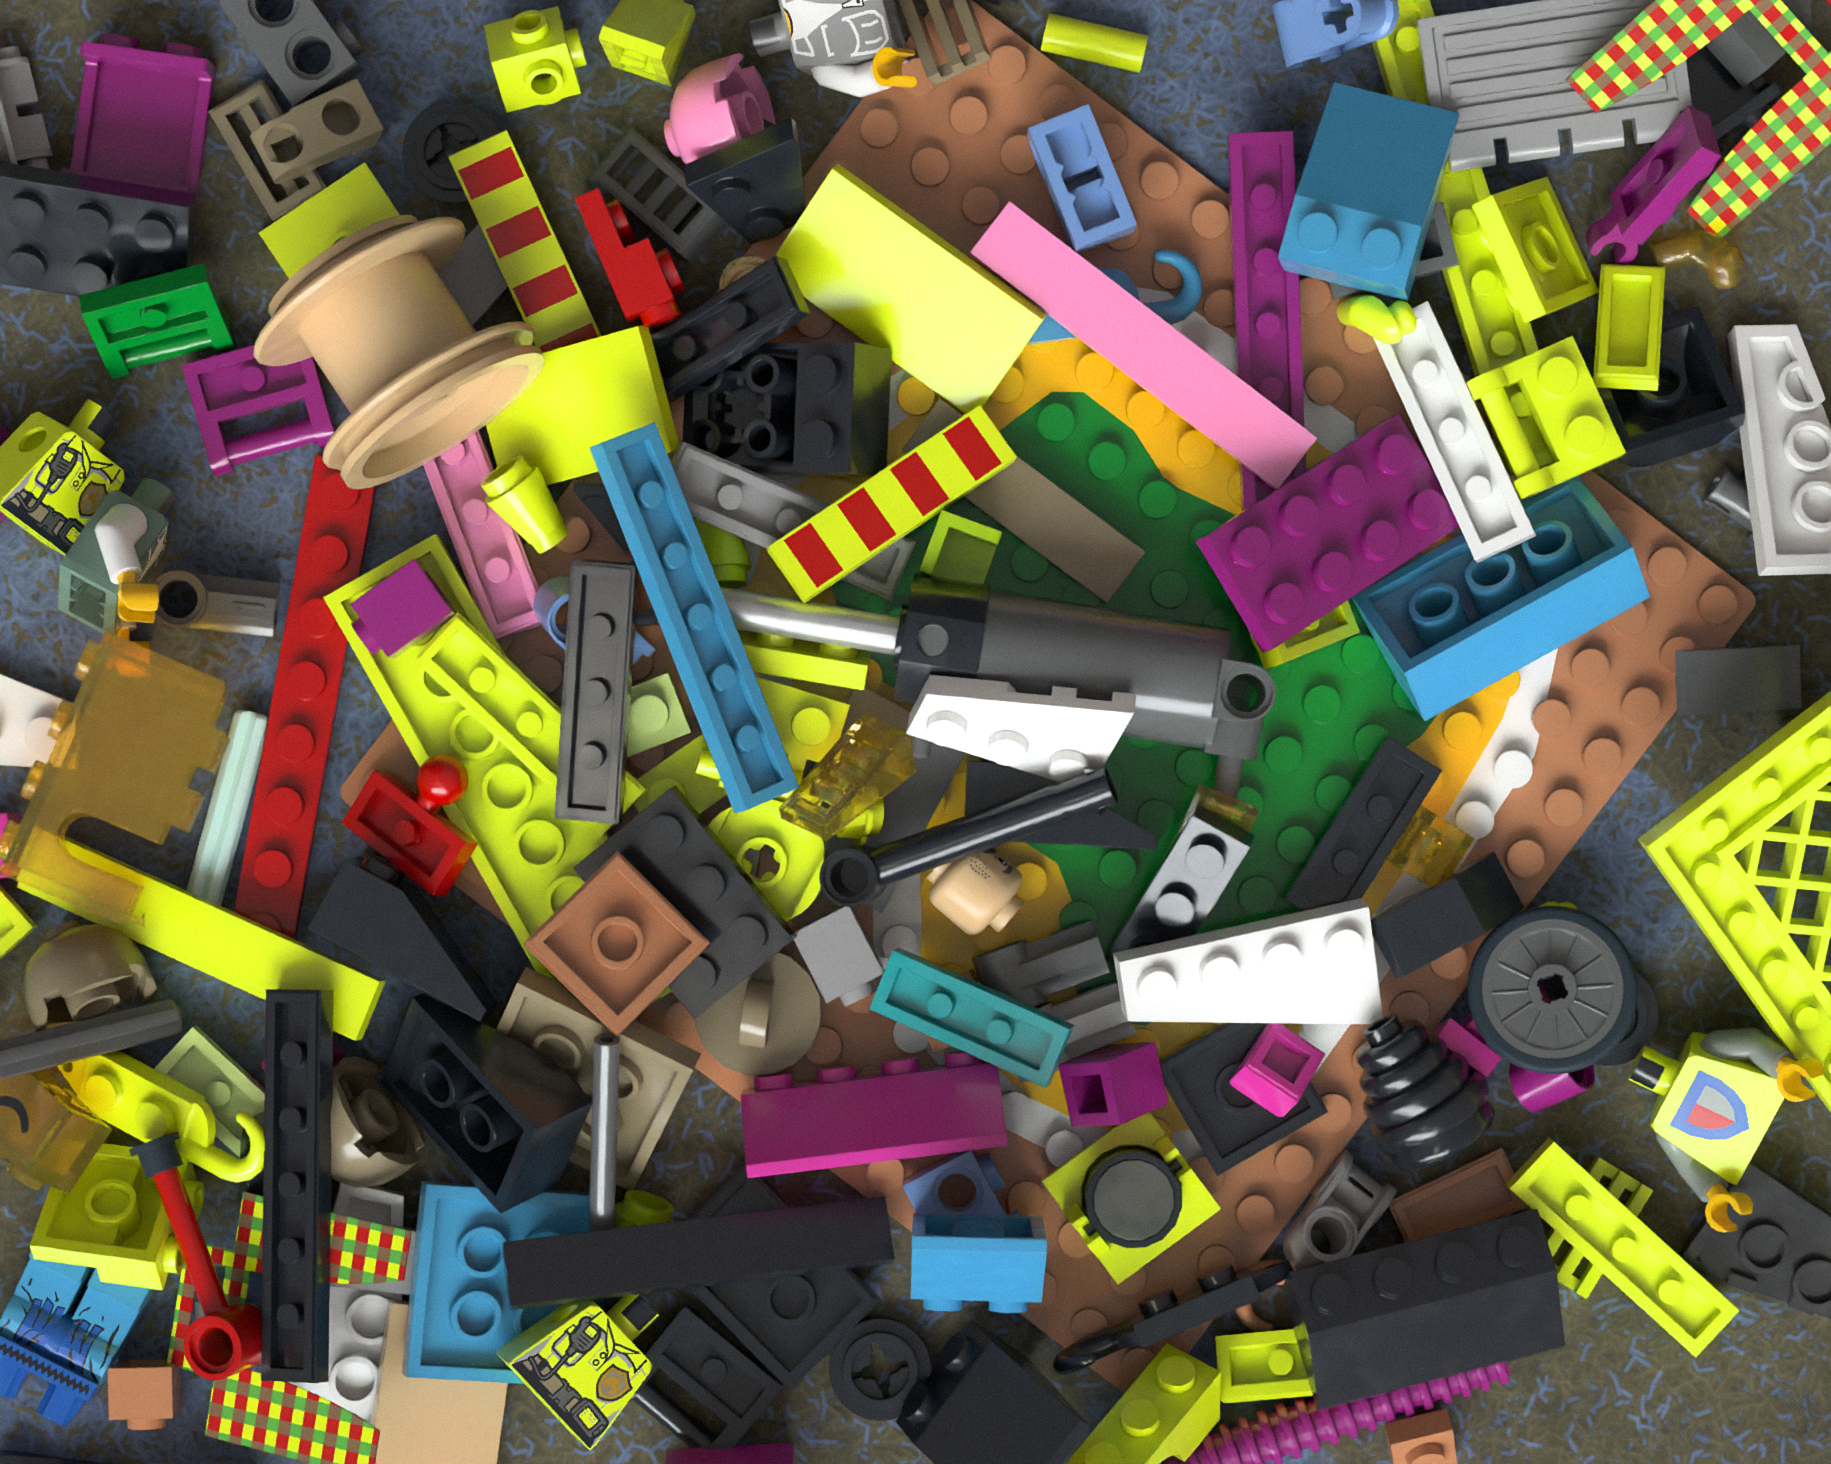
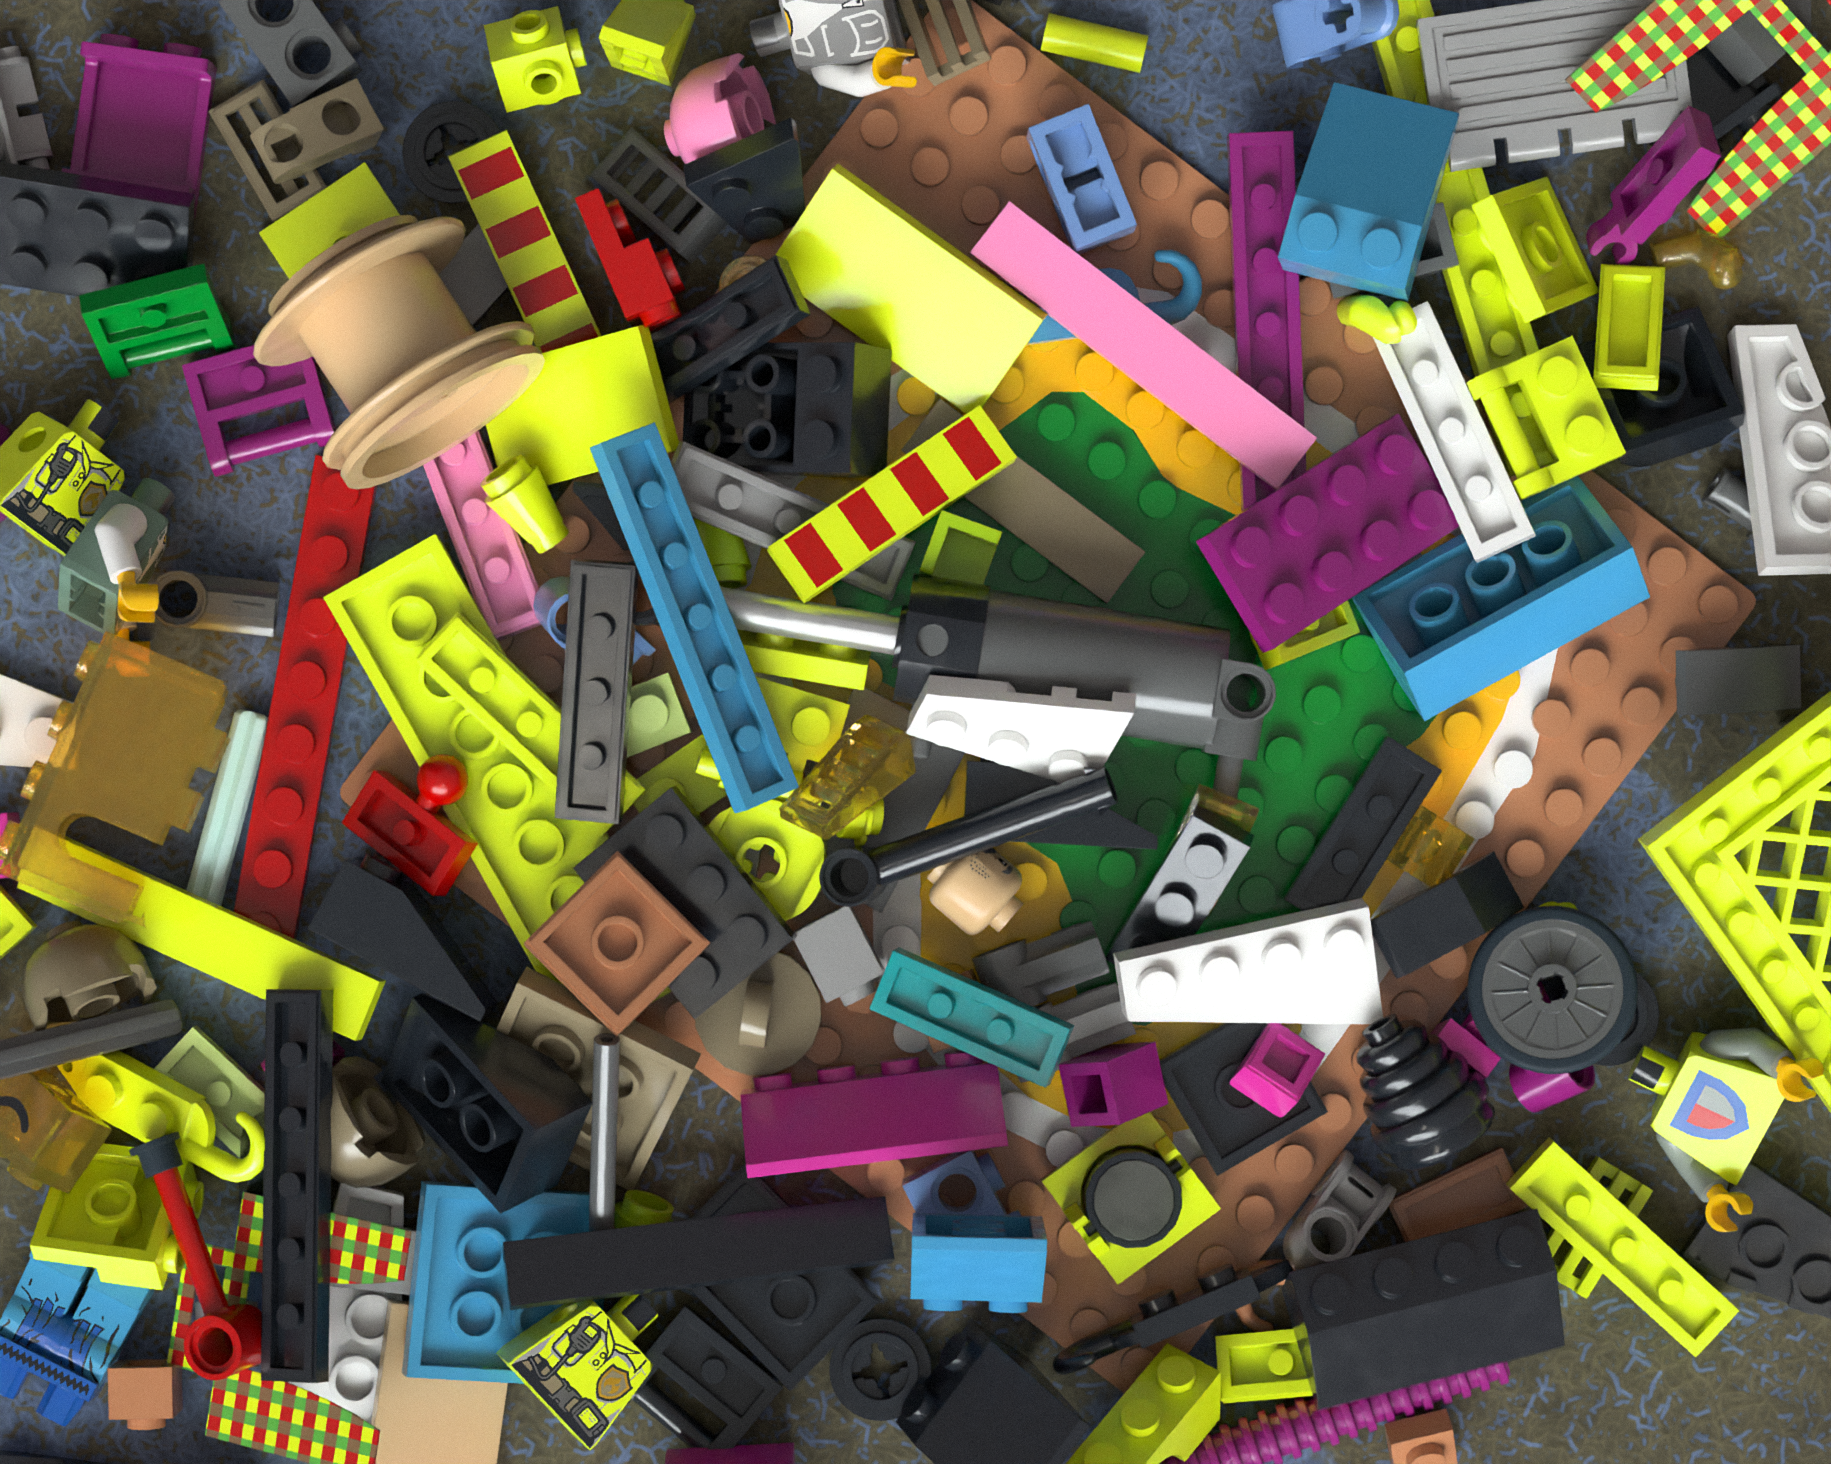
magenta brick [350,559,457,658] -> none

